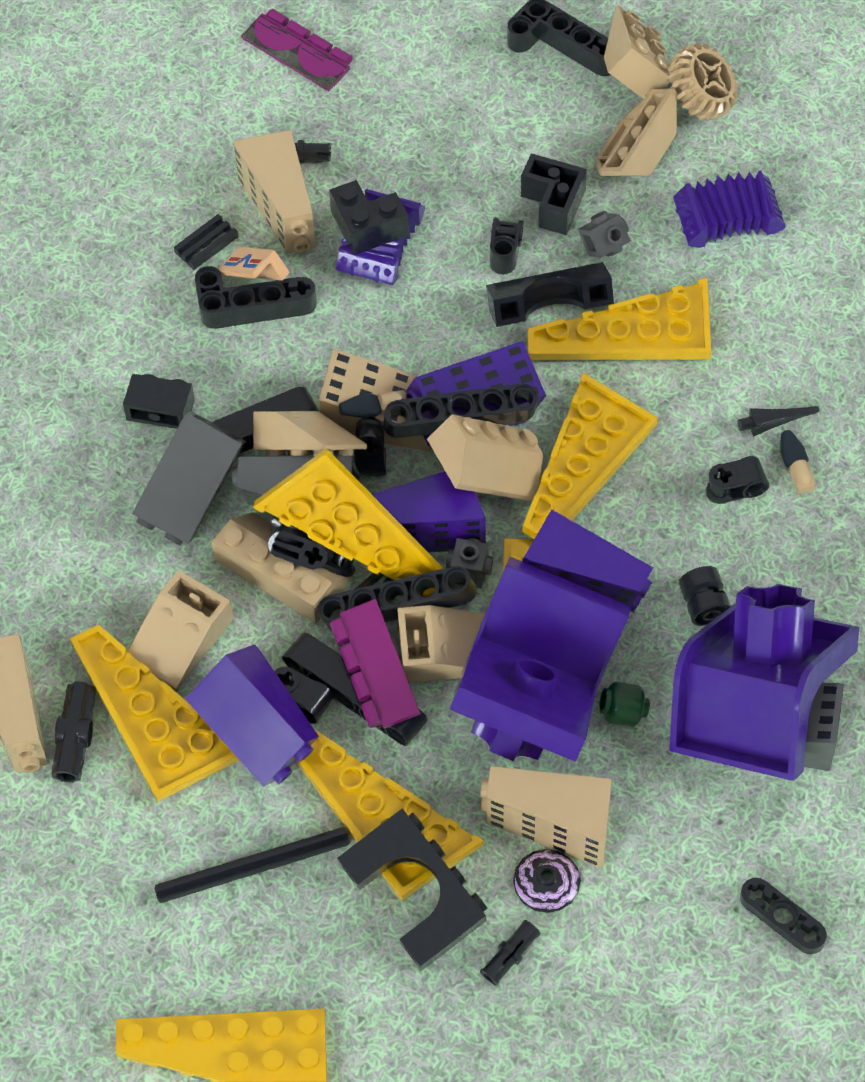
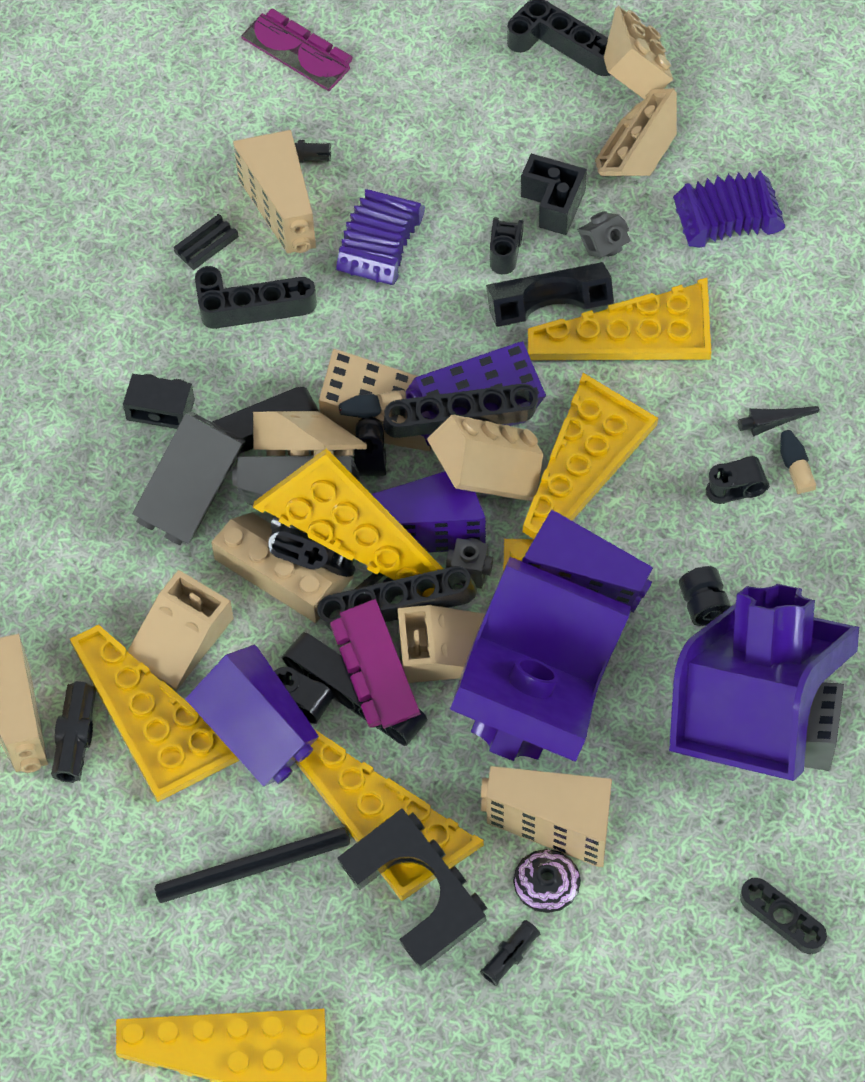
light nougat panel [218,247,290,281] -> none
black brick [329,180,409,255] -> none
dark green head [599,681,650,727] -> none
tan gear [667,42,739,121] -> none

